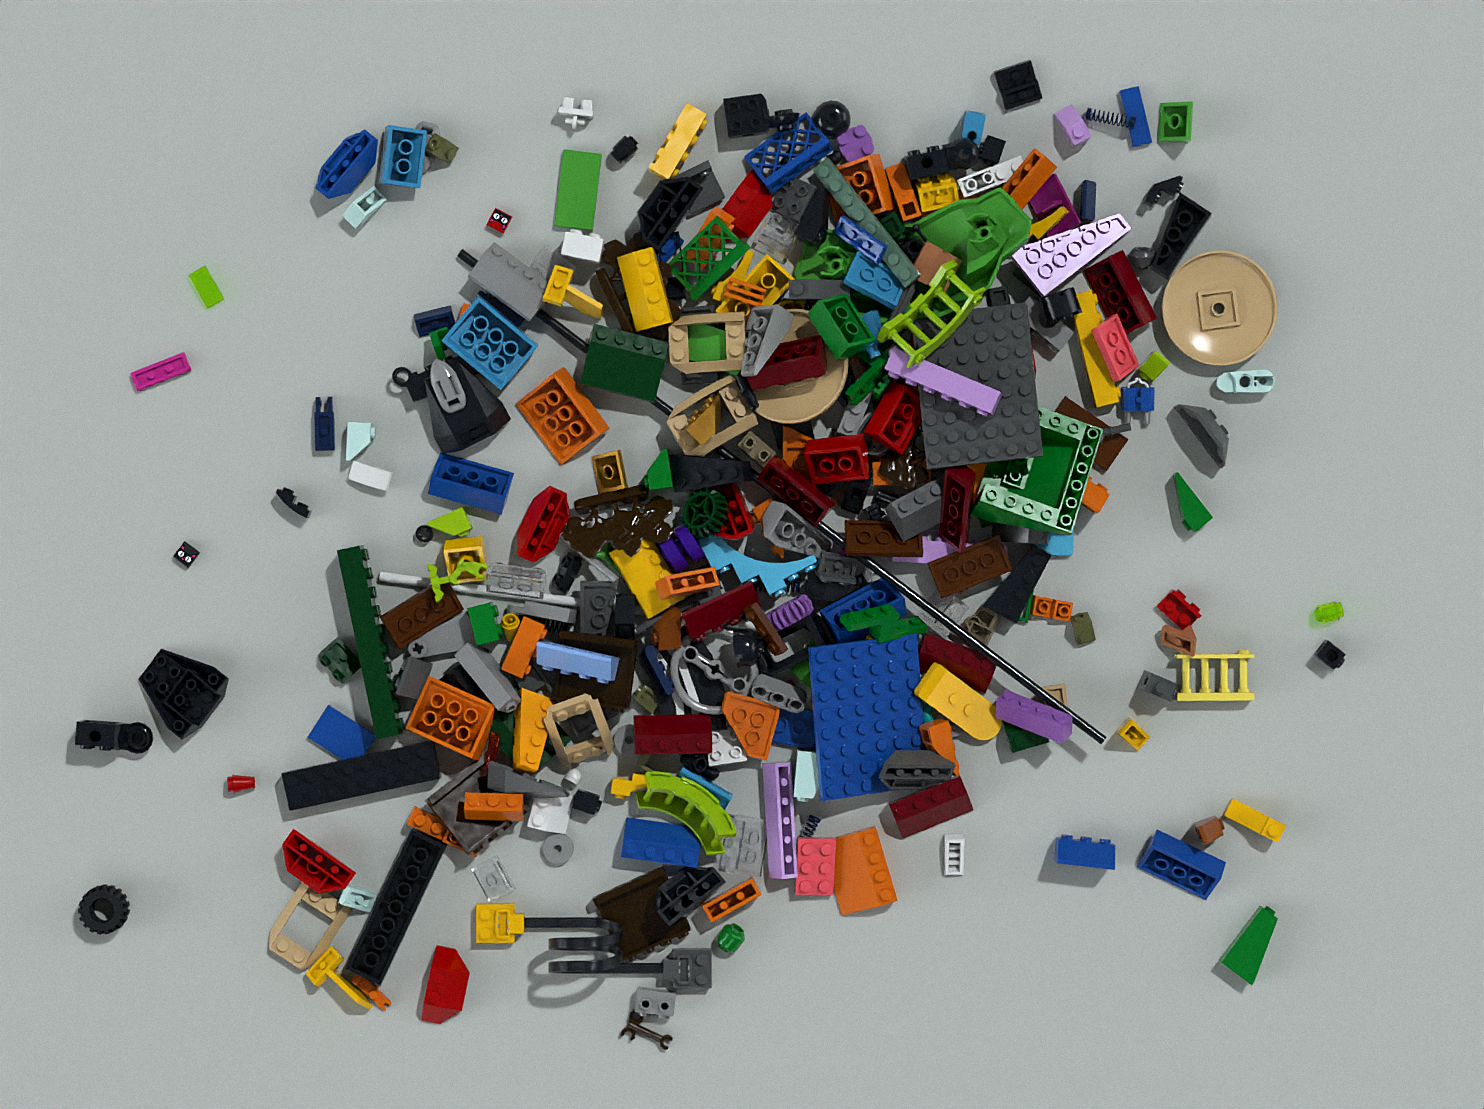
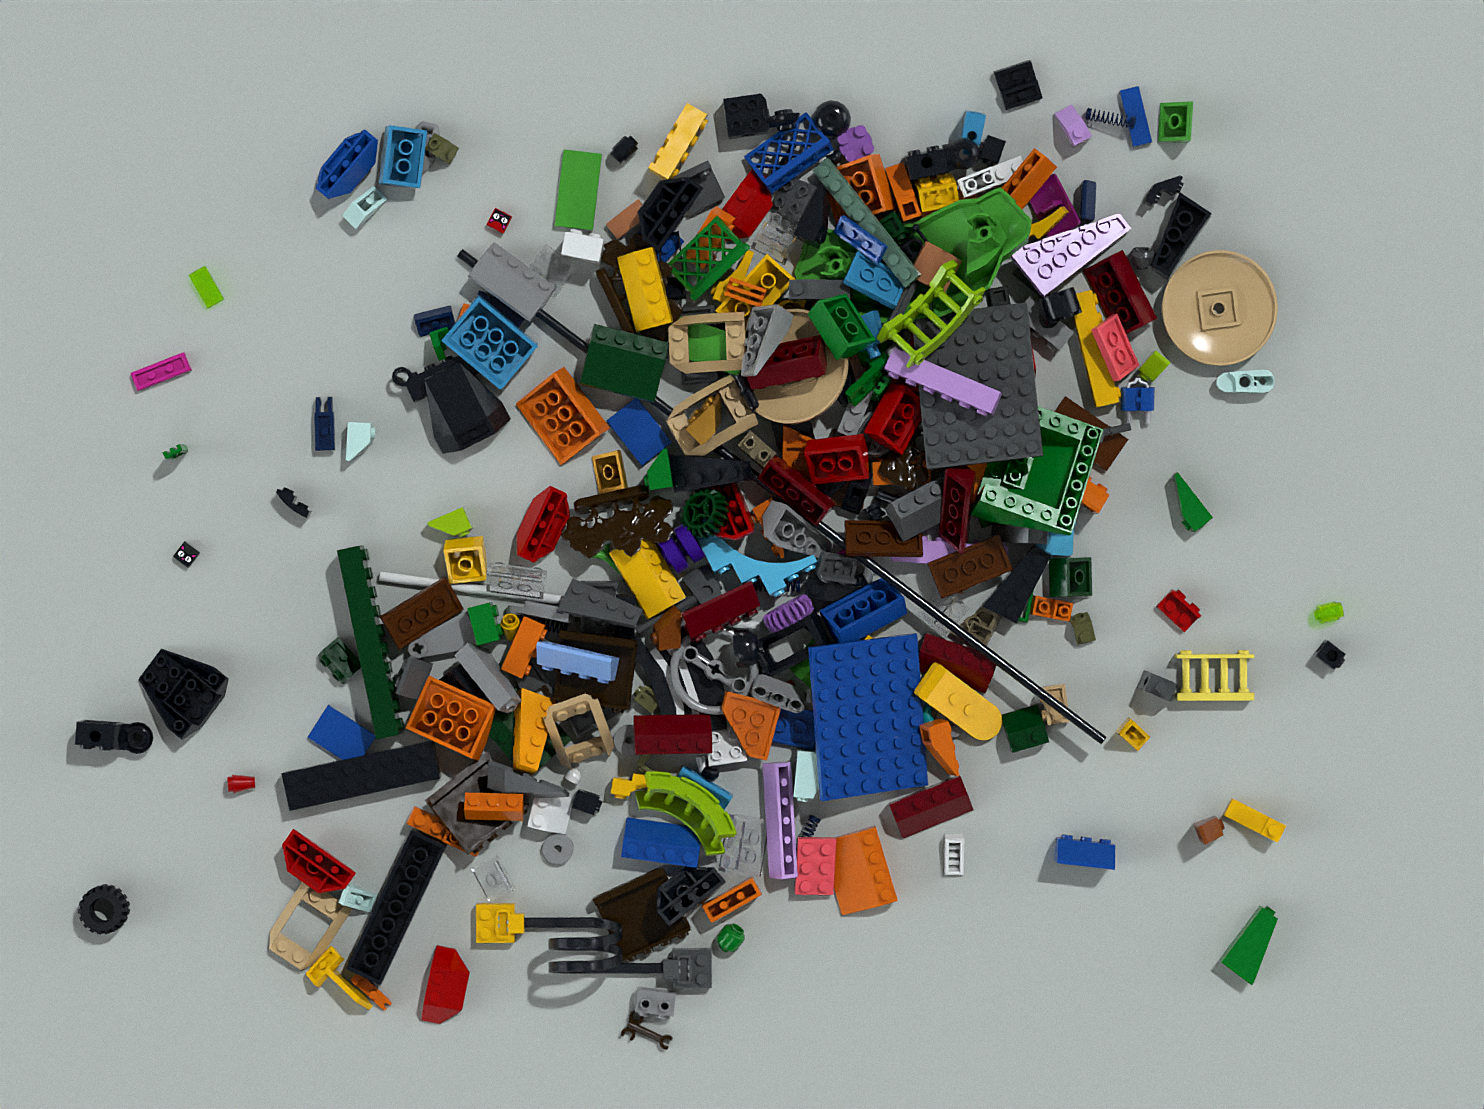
white slope [348,460,393,491] -> none
black bush [416,525,434,543] -> none
lime piece [427,559,488,603] -> none
blue slope [428,452,514,515] -> none
light grey piece [430,359,466,413] -> none
clear red axle [485,732,500,769] -> none
yellow piece [543,265,603,319] -> none
black hinge [552,552,583,594] -> none
white hips [558,97,594,130] -> none
light grey bar [559,532,619,584] -> none
dark blue hinge [643,645,675,696] -> none
orange brick [655,567,720,600] -> none
black cone [680,754,707,773] -> none
reddish brown plate [743,602,788,656] -> none
green bracket [840,604,928,643] -> none
dark grey wedge [879,750,956,790] -> none
medium lavender brick [996,690,1073,744] -> none
blue slope [1137,829,1226,900] -> none
nougat slope [1160,625,1197,656] -> none
dark grey wedge [1174,404,1229,468] -> none
none -> green tile [162,444,188,460]
none -> dark grey wing [556,578,643,628]
none -> nougat slope [606,199,642,239]
none -> blue tile [606,398,672,466]
none -> dark green slope [1049,557,1092,597]

